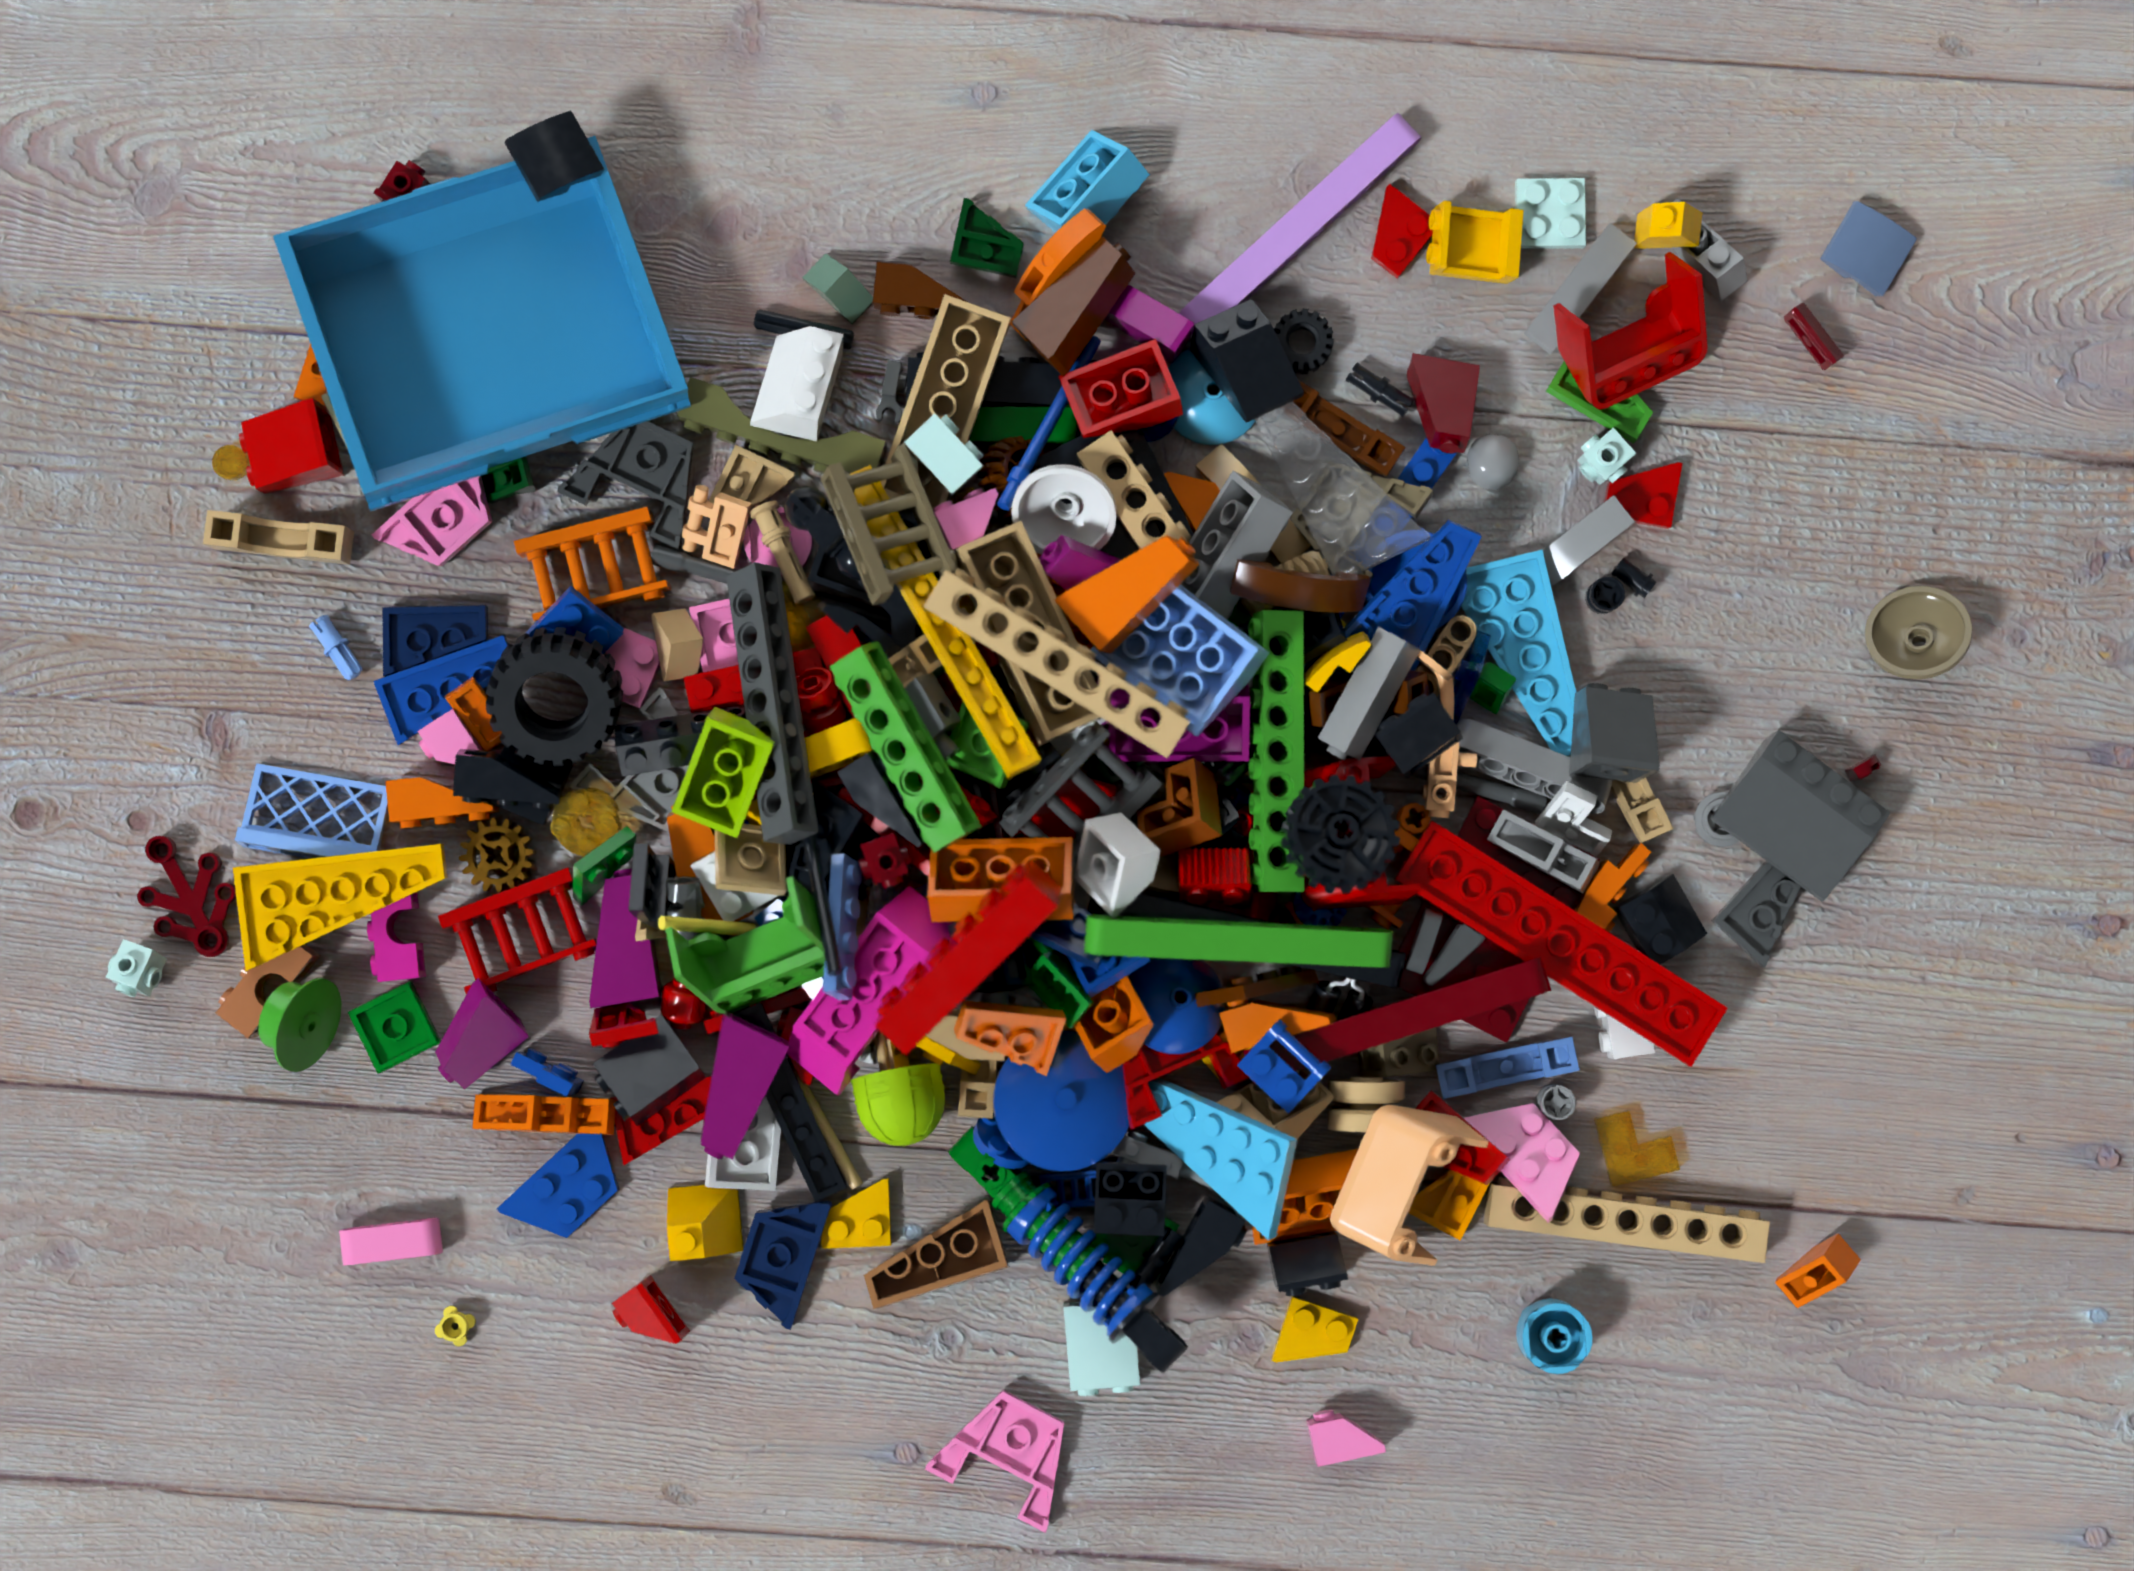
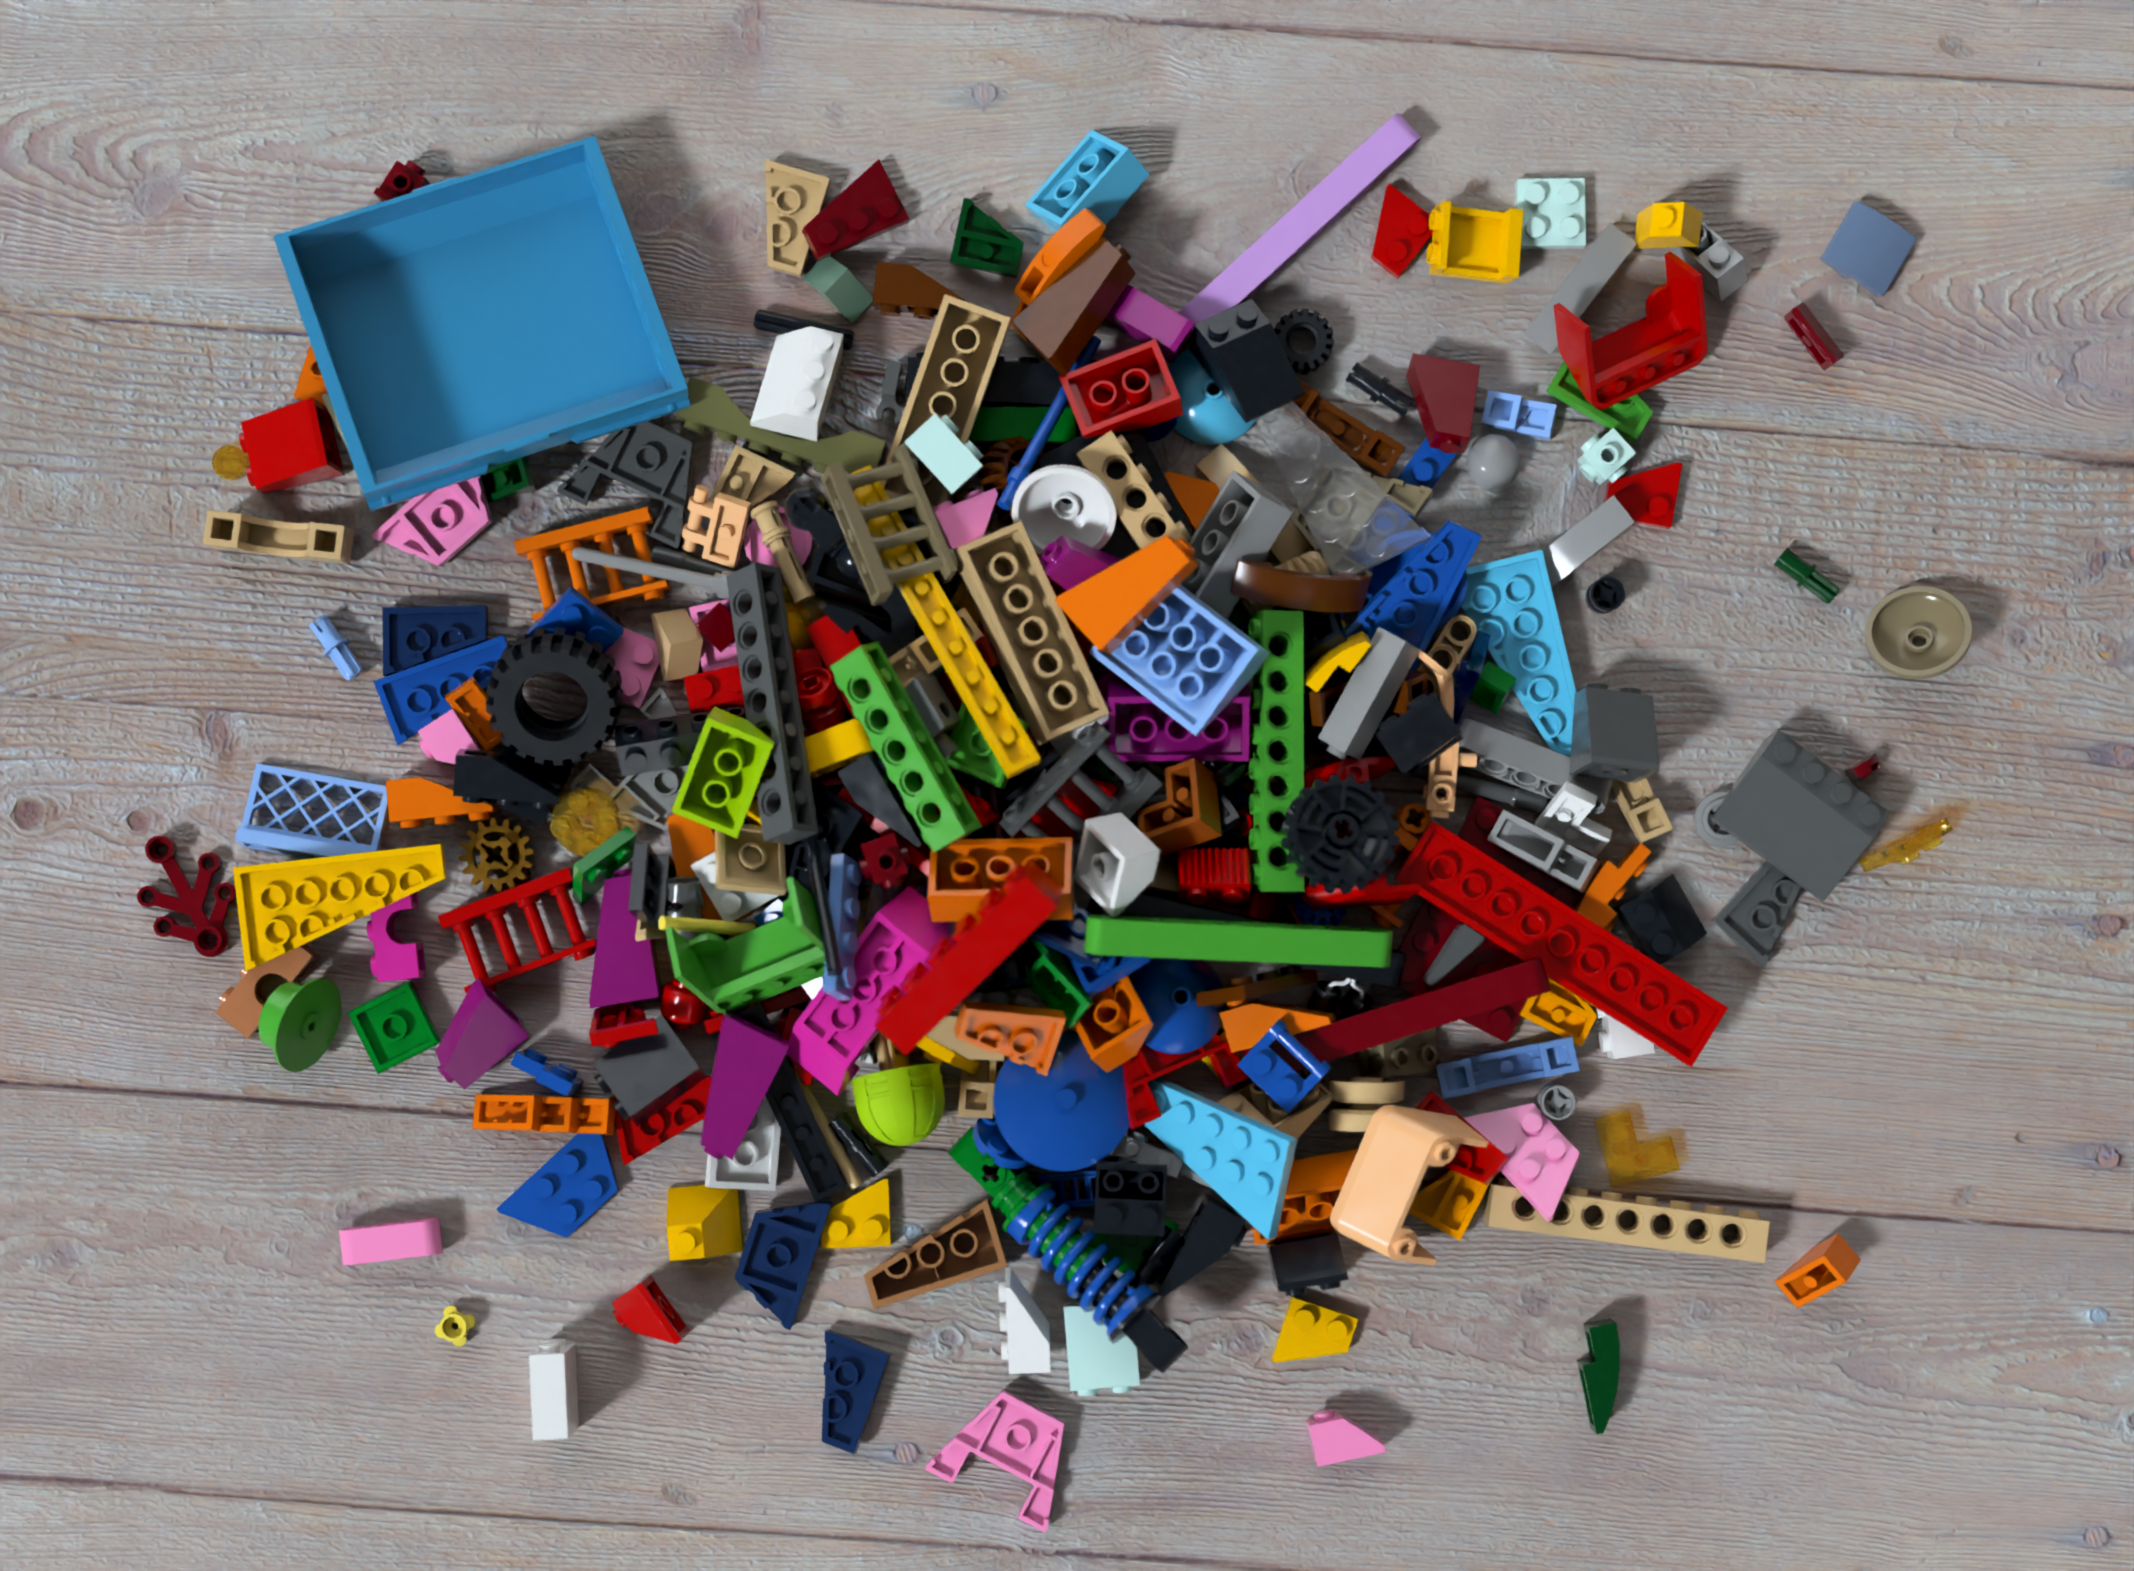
light aqua brick [106,939,167,998] -> none
black slope [504,110,604,202] -> none
tan brick [923,568,1191,758] -> none
dark grey beam [1405,906,1443,974] -> none
medium azure brick [1516,1298,1593,1374] -> none
black pin [1611,557,1656,598] -> none
none -> white brick [529,1339,579,1441]
none -> light grey piece [572,547,732,600]
none -> dark red slope [695,602,735,653]
none -> tan wing [765,159,831,278]
none -> dark red wing [802,159,909,262]
none -> dark blue wing [822,1329,891,1454]
none -> black pin [829,1110,890,1178]
none -> white slope [998,1267,1051,1374]
none -> light blue slope [1481,390,1558,440]
none -> light orange wing [1519,978,1597,1047]
none -> dark green slope [1577,1318,1620,1434]
none -> dark green axle [1773,547,1840,603]
none -> clear yellow wing [1858,818,1953,872]

